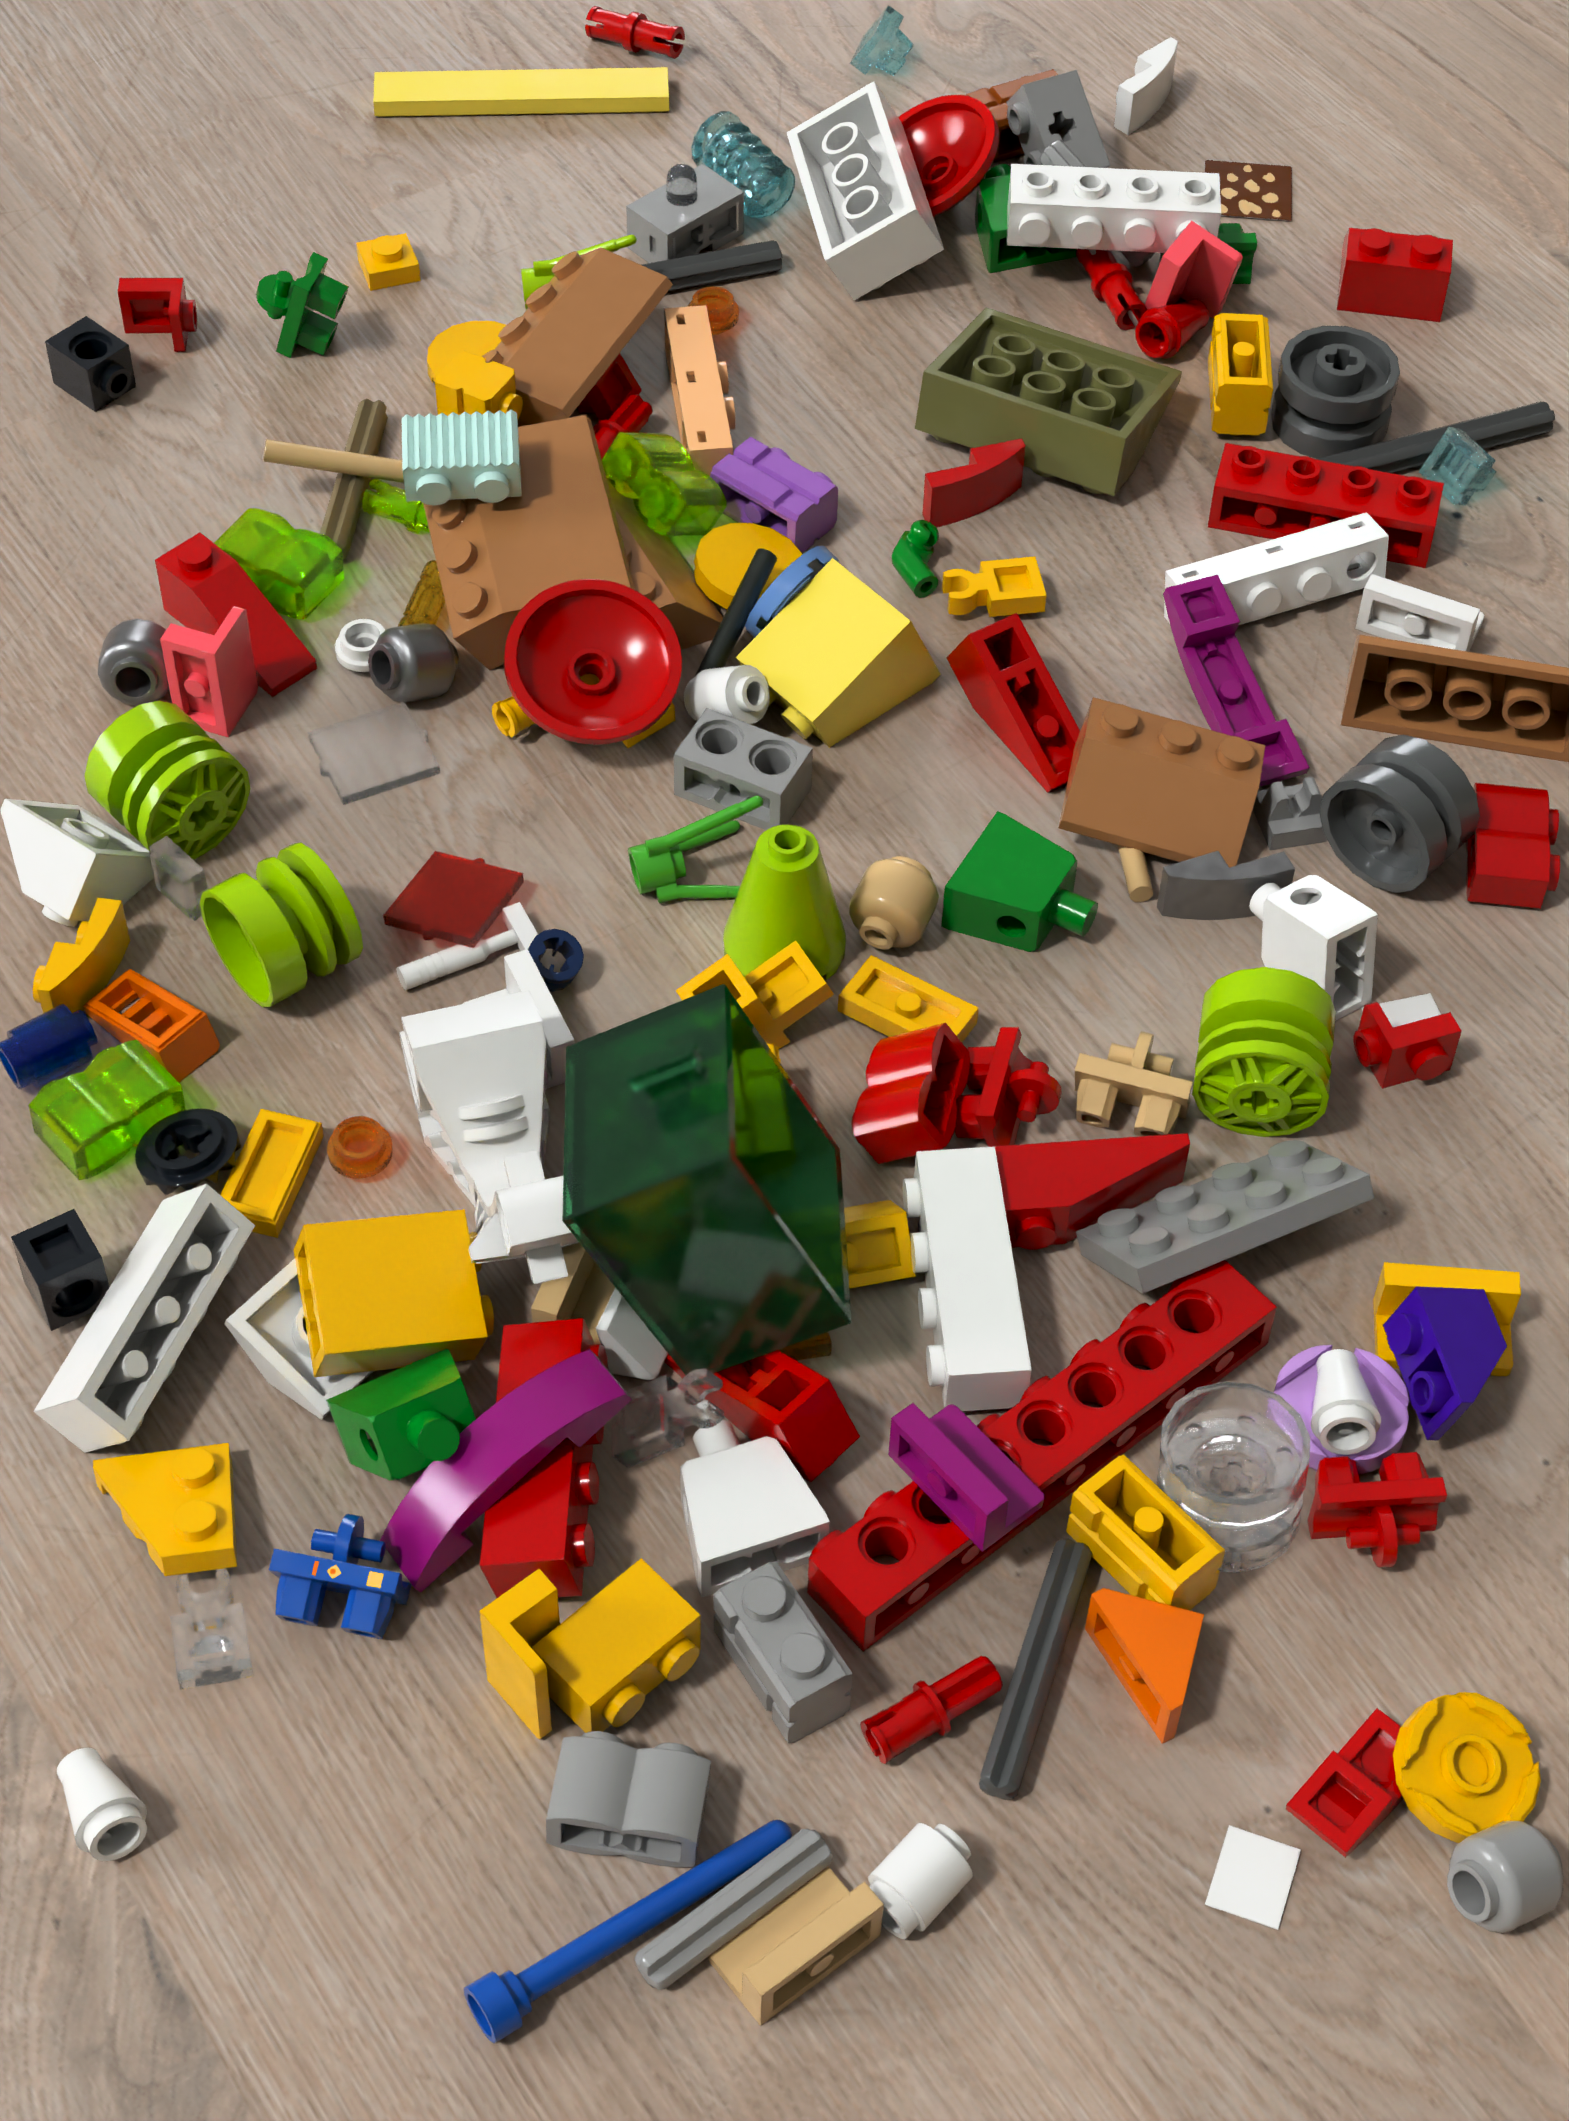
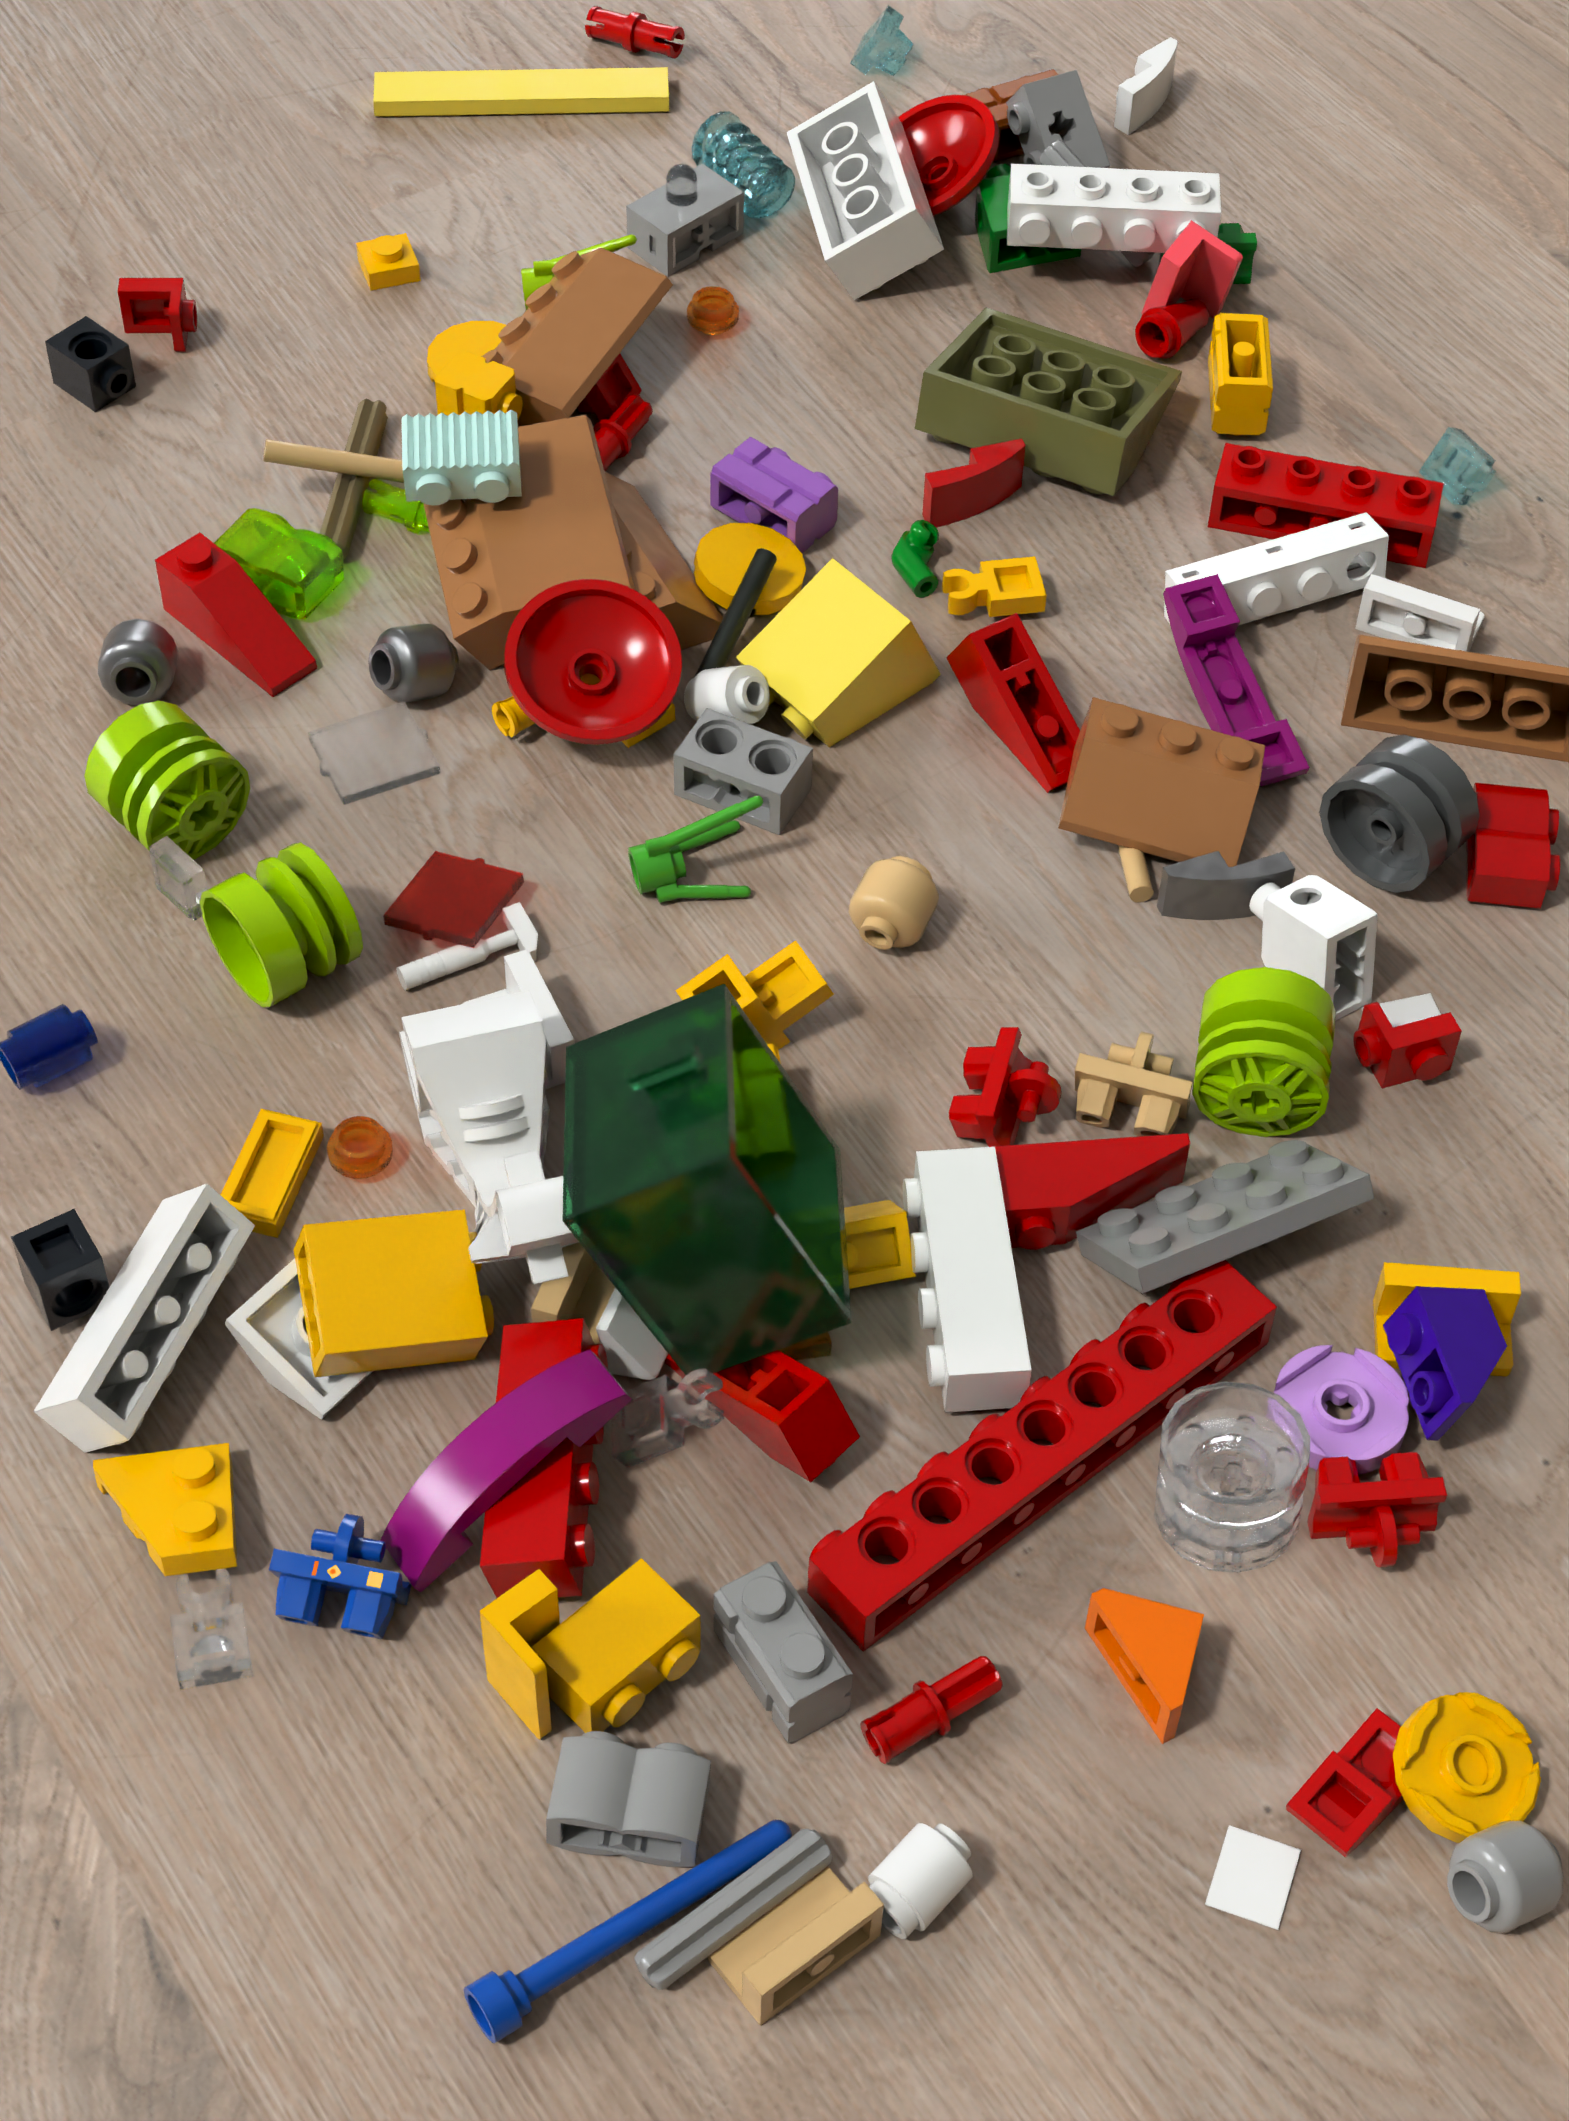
white slope [0,799,166,927] -> none
clear neon green brick [28,1040,186,1180] -> none
yellow slope [33,897,130,1031] -> none
white cone [57,1748,147,1861] -> none
orange slope [83,969,220,1083] -> none
black gear [135,1109,242,1195] -> none
coral panel [160,606,258,737] -> none
green hips [256,252,349,358] -> none
green torso [326,1348,476,1481] -> none
white plate [335,619,385,672] -> none
clear yellow axle [397,560,445,627] -> none
dark blue bush [528,929,584,992] -> none
clear neon green brick [602,432,727,536] -> none
dark grey axle [642,240,782,292] -> none
light nougat piece [664,305,735,492] -> none
white torso [680,1420,830,1598] -> none
lime cone [723,824,846,980] -> none
medium blue tile [745,546,839,638] -> none
yellow plate [838,955,979,1043] -> none
red brick [852,1022,970,1164] -> none
magenta panel [888,1403,1044,1552] -> none
green torso [941,811,1098,952] -> none
dark grey axle [979,1538,1092,1800] -> none
yellow brick [1066,1454,1225,1610] -> none
red pin [1076,249,1147,330] -> none
reddish brown sticker [1205,160,1292,221] -> none
light grey tile [1253,777,1327,850] -> none
dark grey wheel [1271,326,1400,459] -> none
white cone [1311,1349,1381,1455] -> none
dark grey axle [1317,401,1555,473] -> none
red slope [1337,228,1453,322] -> none

